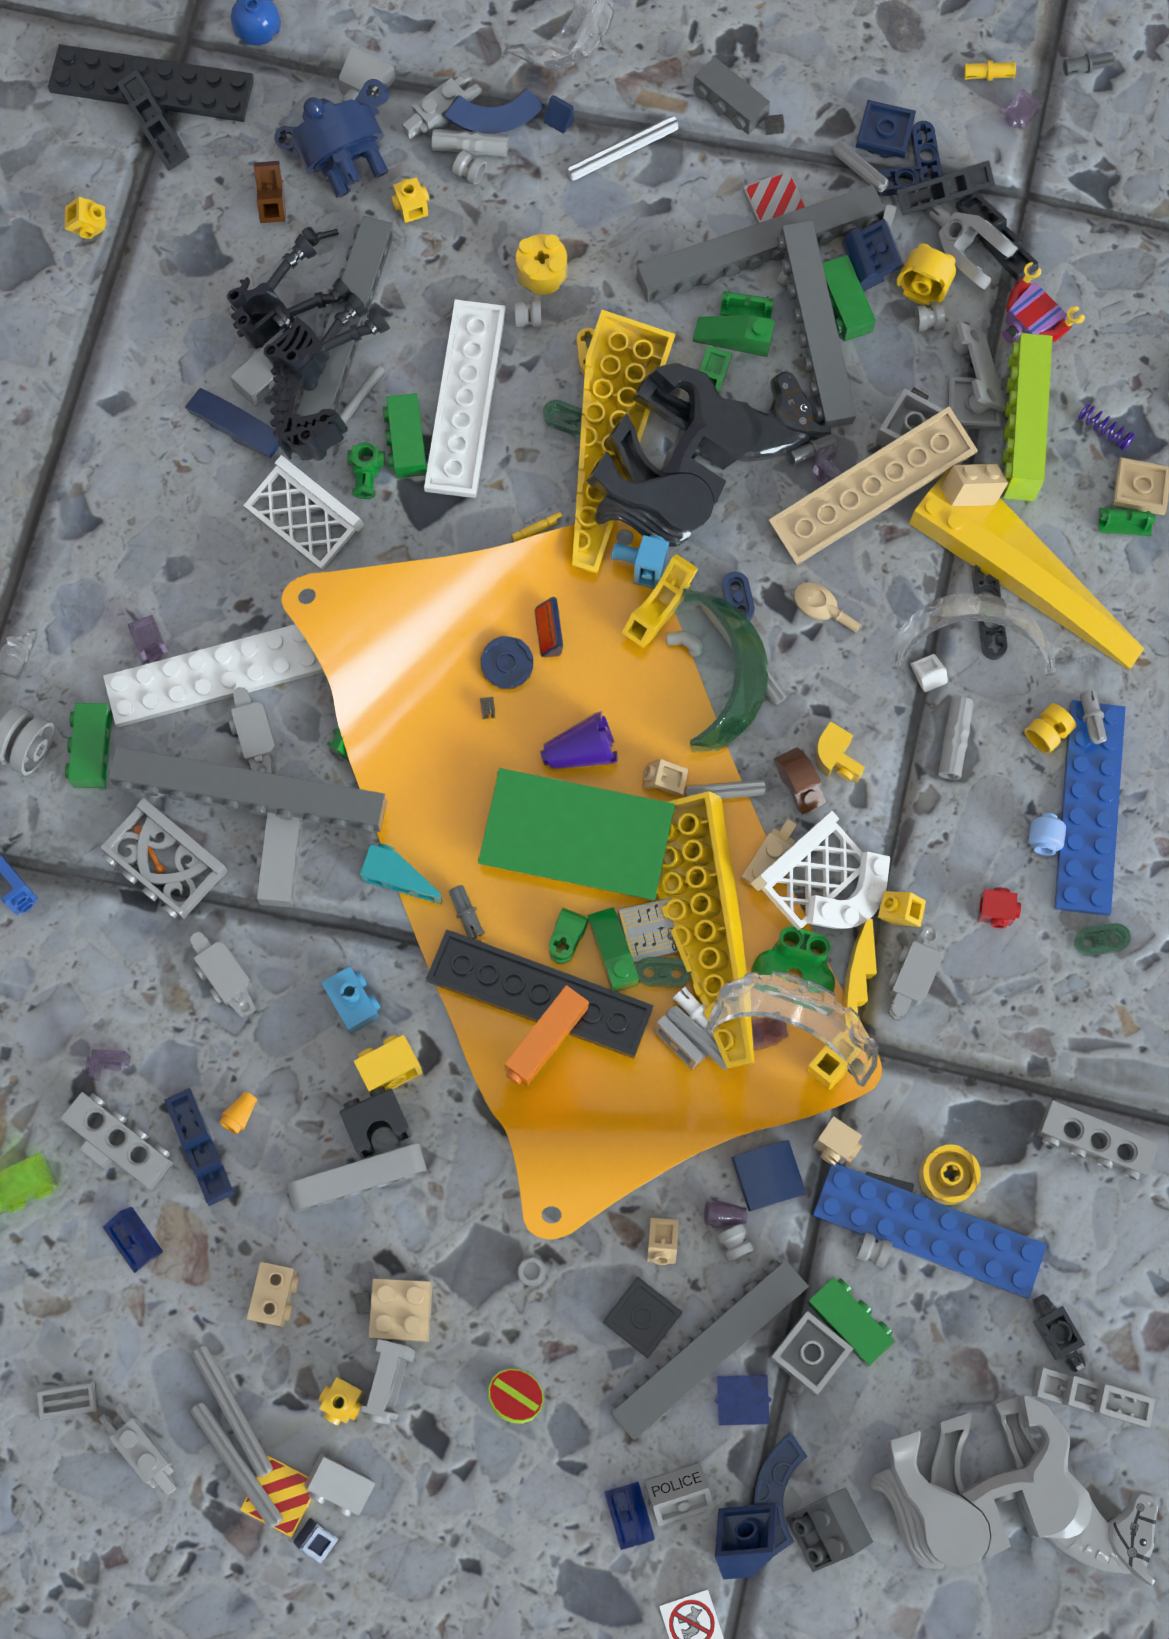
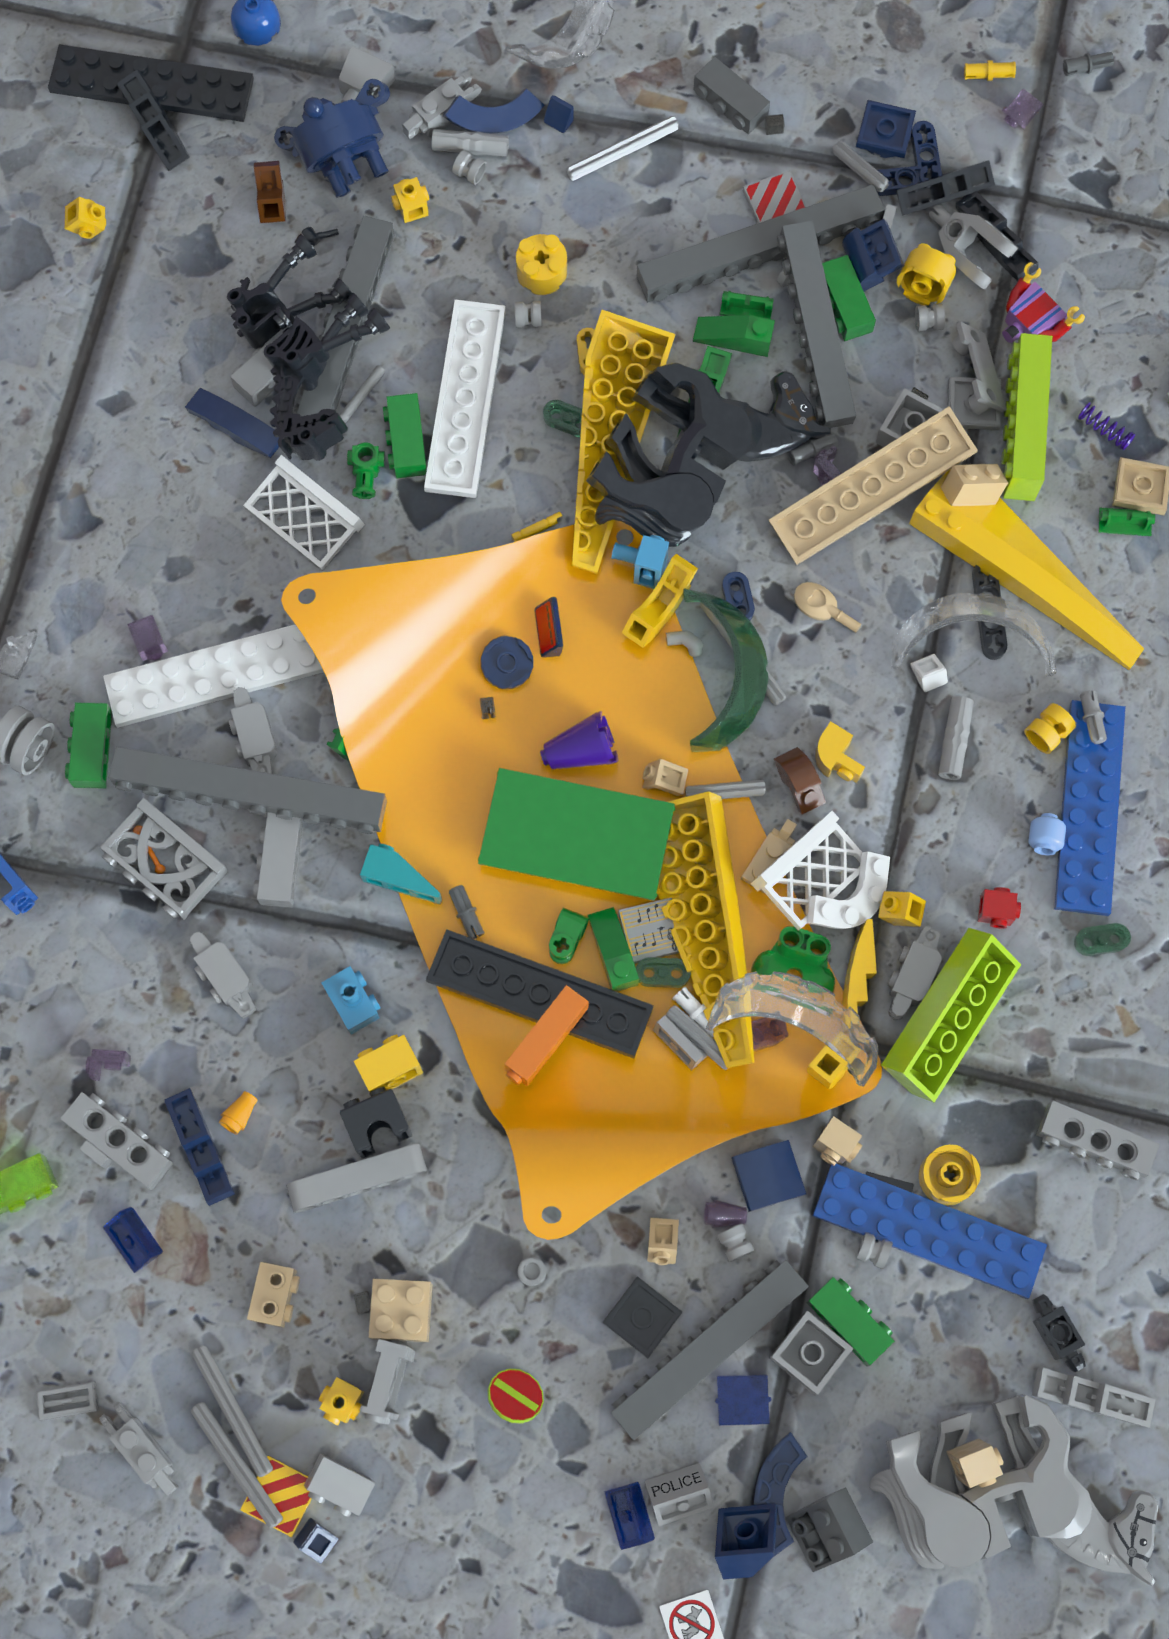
none -> lime brick [881,928,1021,1102]
none -> tan brick [946,1438,1003,1488]

